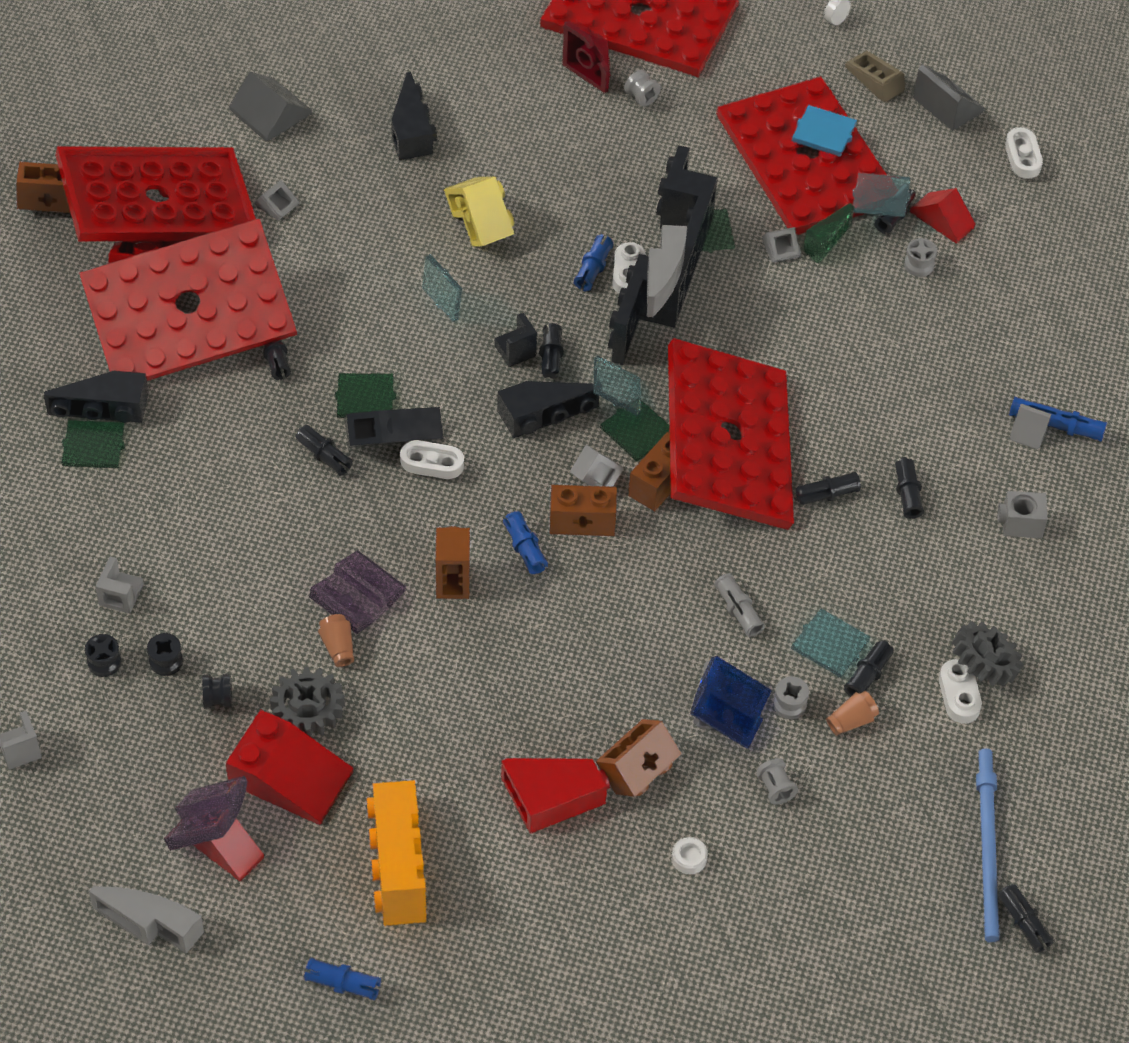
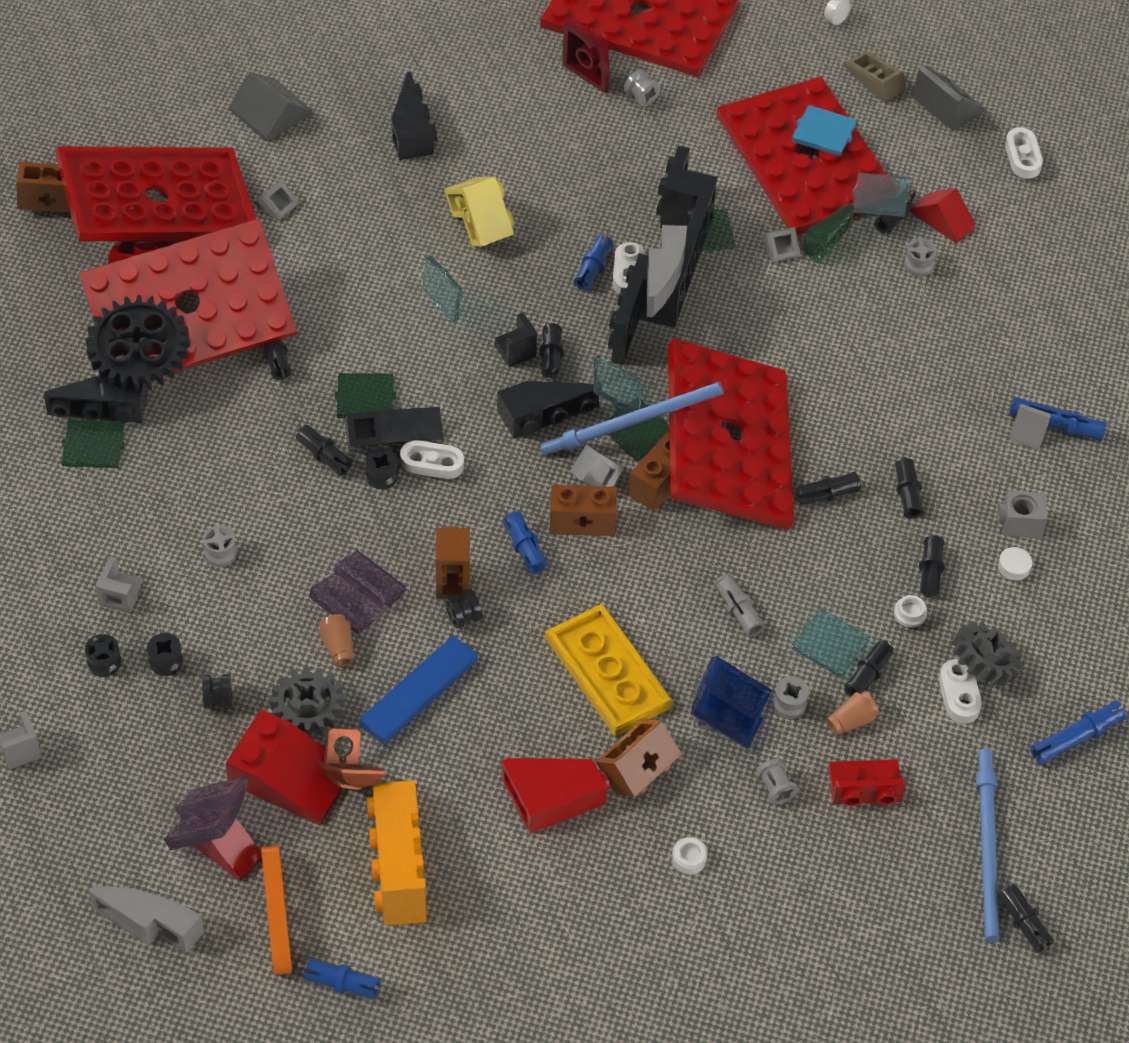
none -> black gear [85,295,191,391]
none -> light grey wheel [203,525,237,567]
none -> orange beam [261,845,292,975]
none -> copper piece [319,728,386,789]
none -> blue tile [359,635,478,745]
none -> black wheel [365,448,398,490]
none -> black wheel [445,589,483,629]
none -> medium blue bar [540,382,723,456]
none -> yellow tile [545,604,673,737]
none -> red bracket [828,759,905,807]
none -> white plate [894,595,927,627]
none -> black axle [919,535,945,598]
none -> white tile [998,547,1032,581]
none -> blue pin [1030,700,1127,765]

